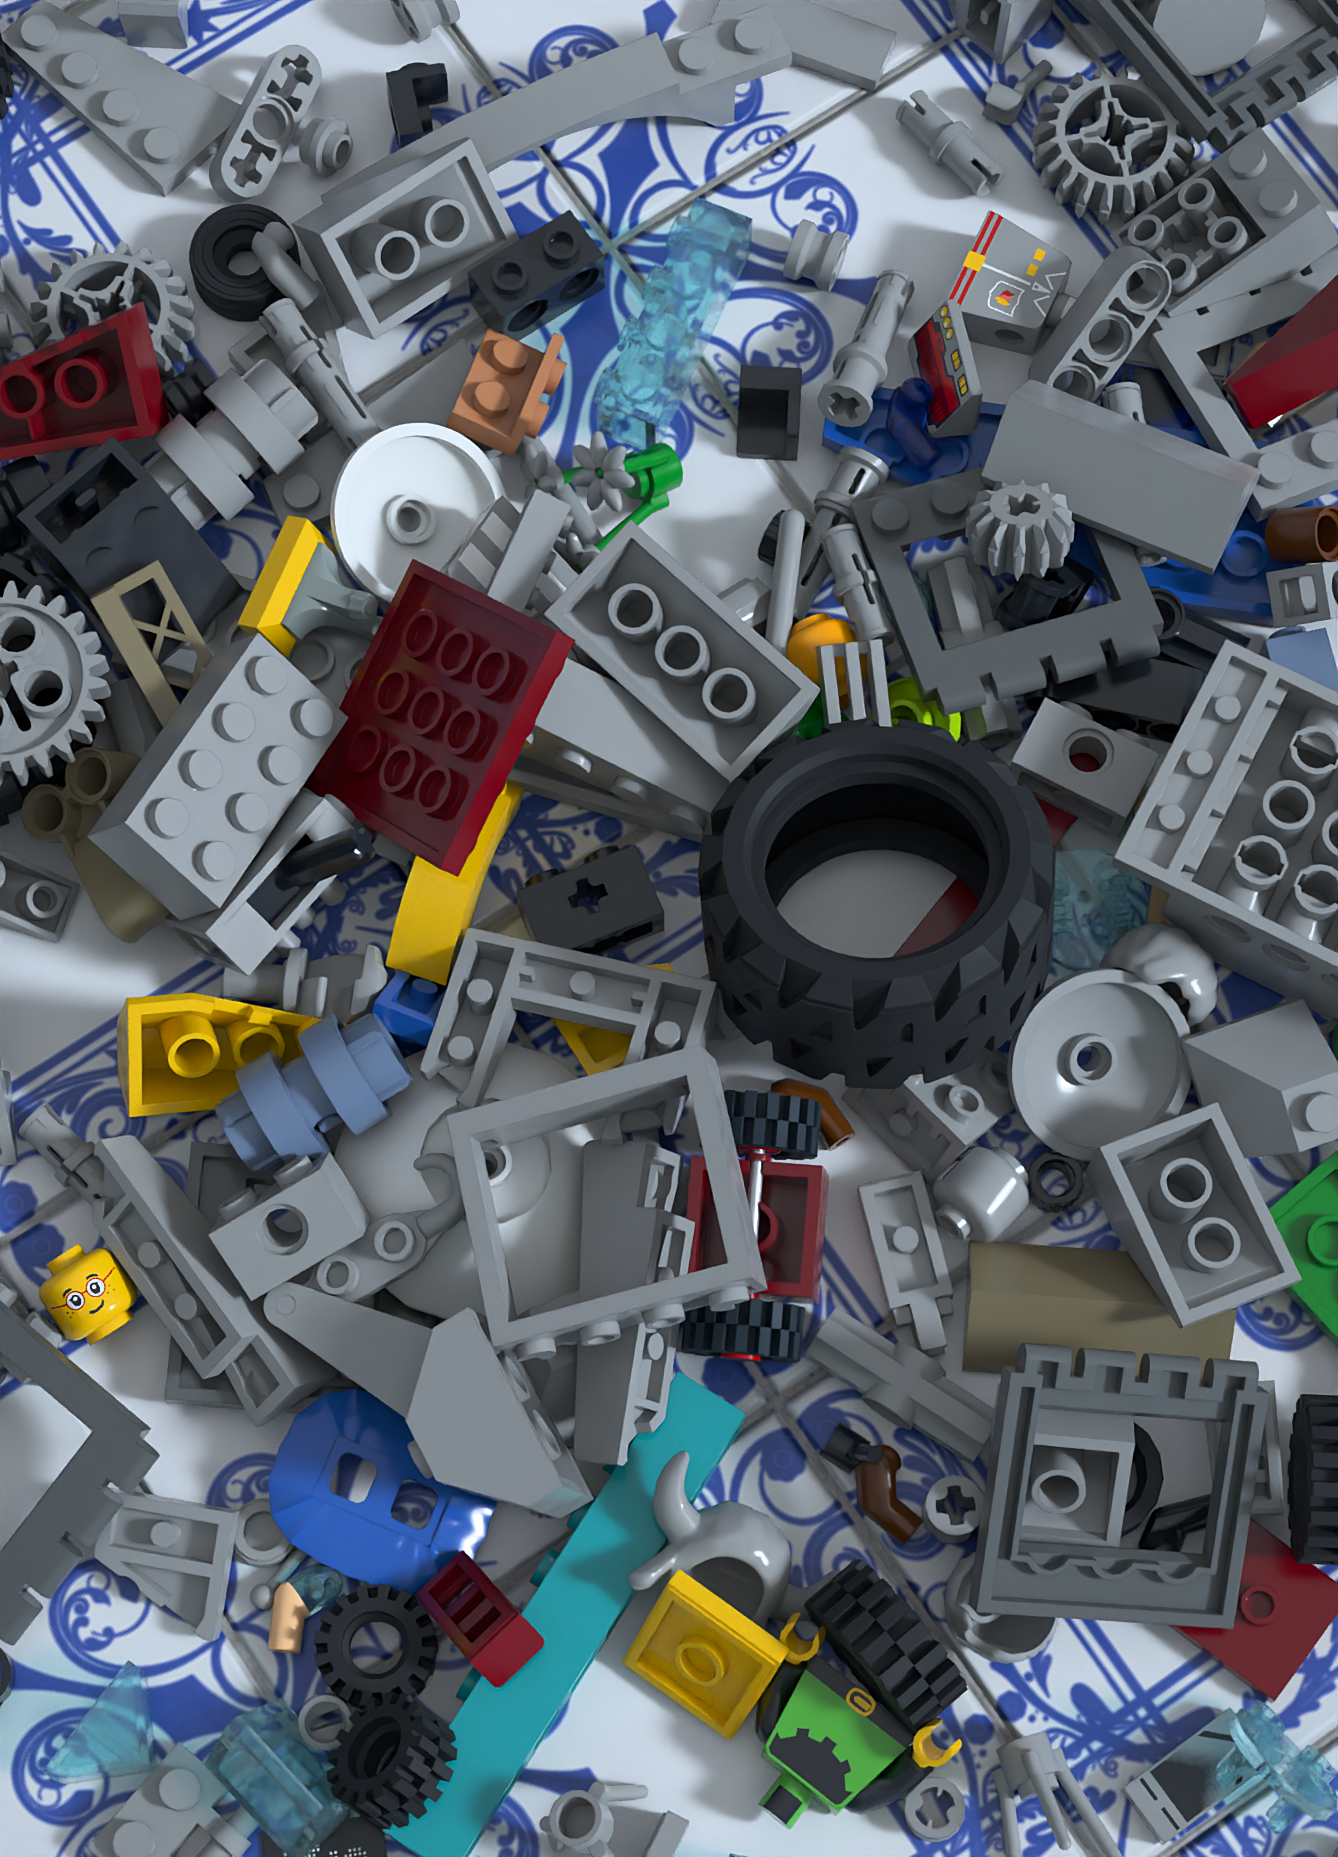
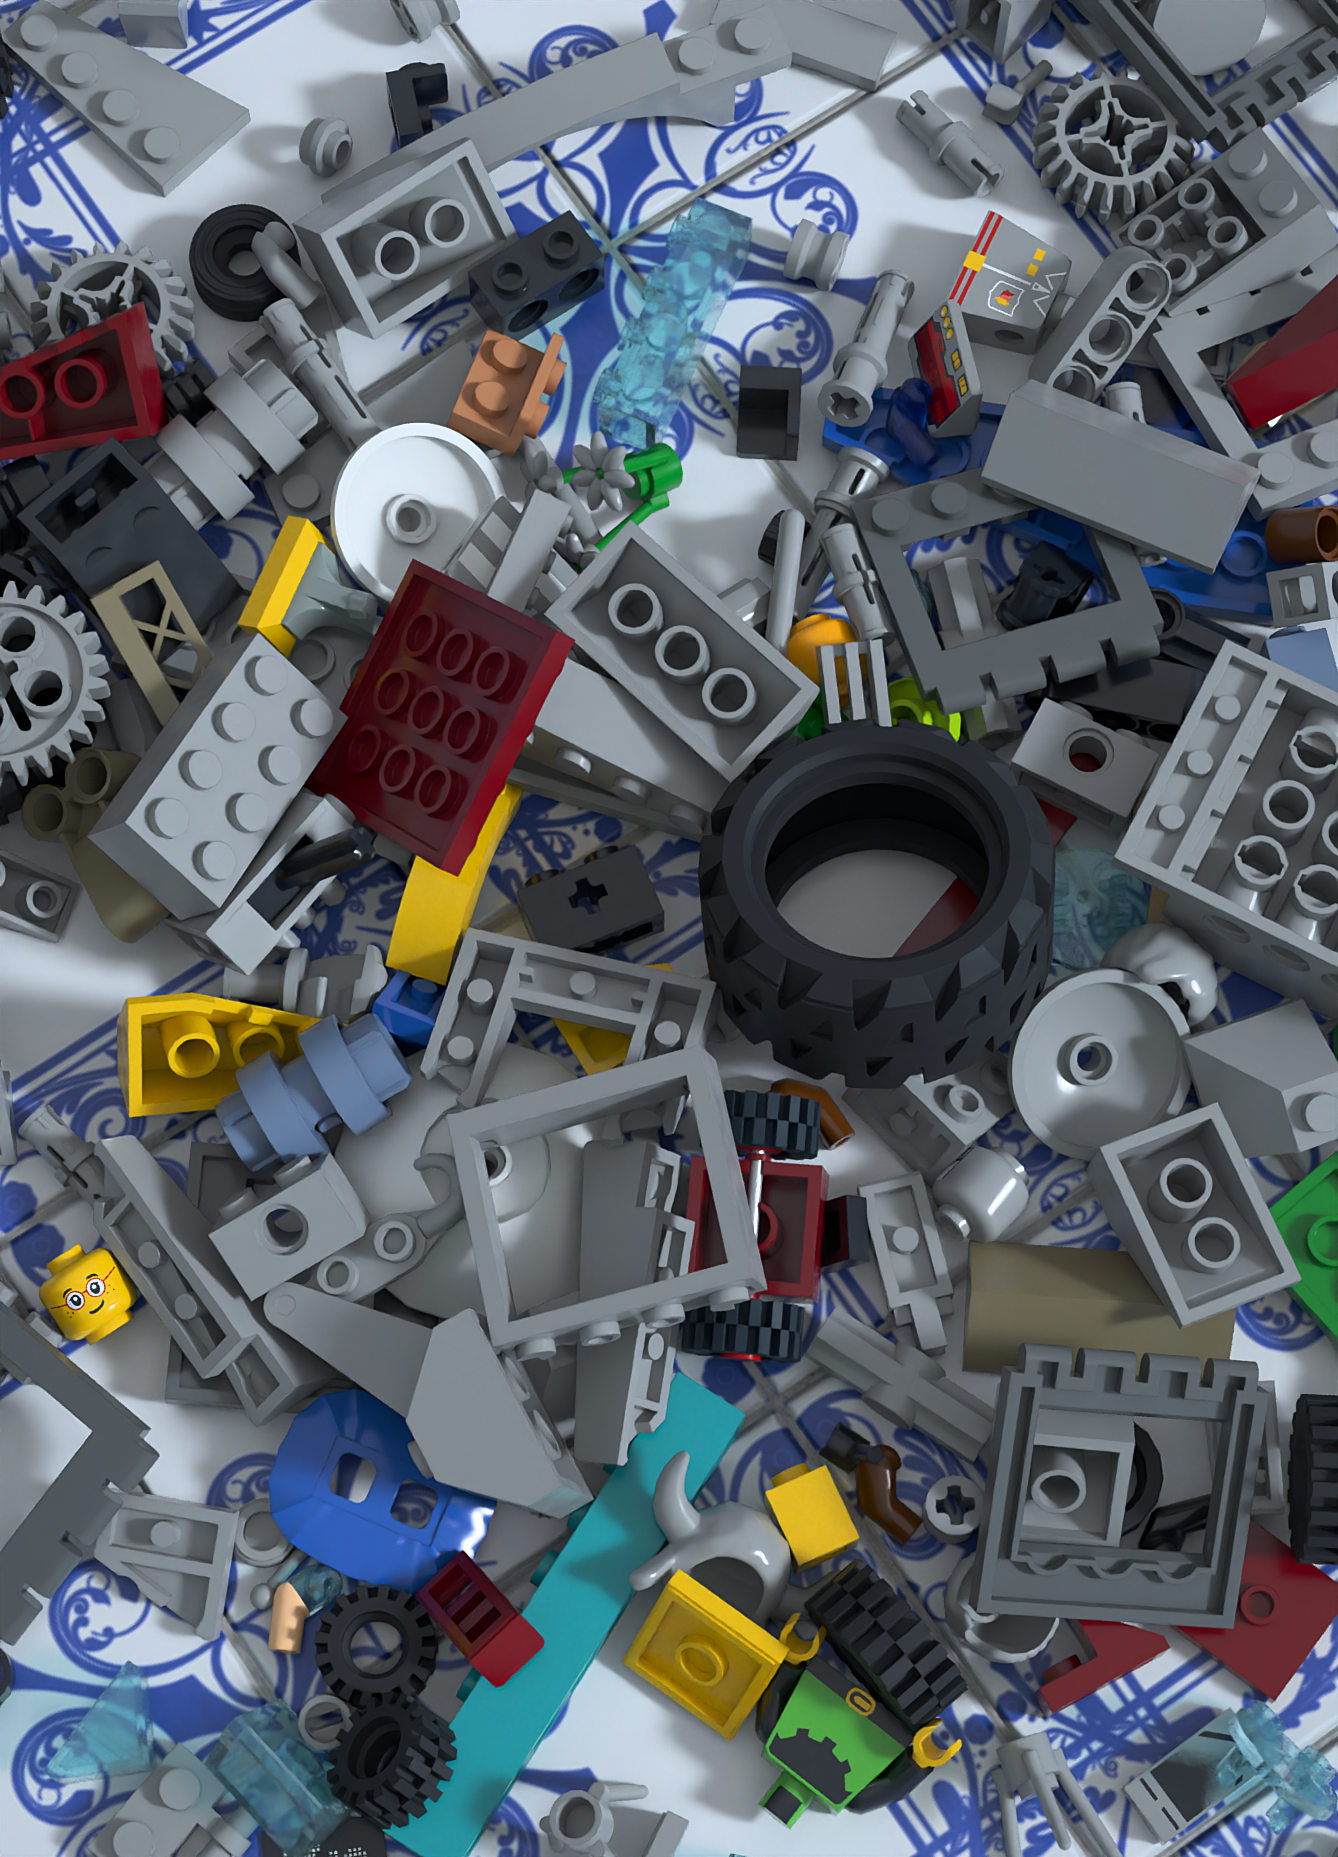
light grey beam [209,45,322,203] -> none
light grey bush [904,1777,965,1843] -> none
light grey gear [965,478,1075,581] -> none
black axle [1026,1152,1084,1214] -> none
none -> yellow brick [763,1463,860,1575]
none -> black plate [821,1195,870,1274]
none -> dark red slope [1033,1618,1170,1719]

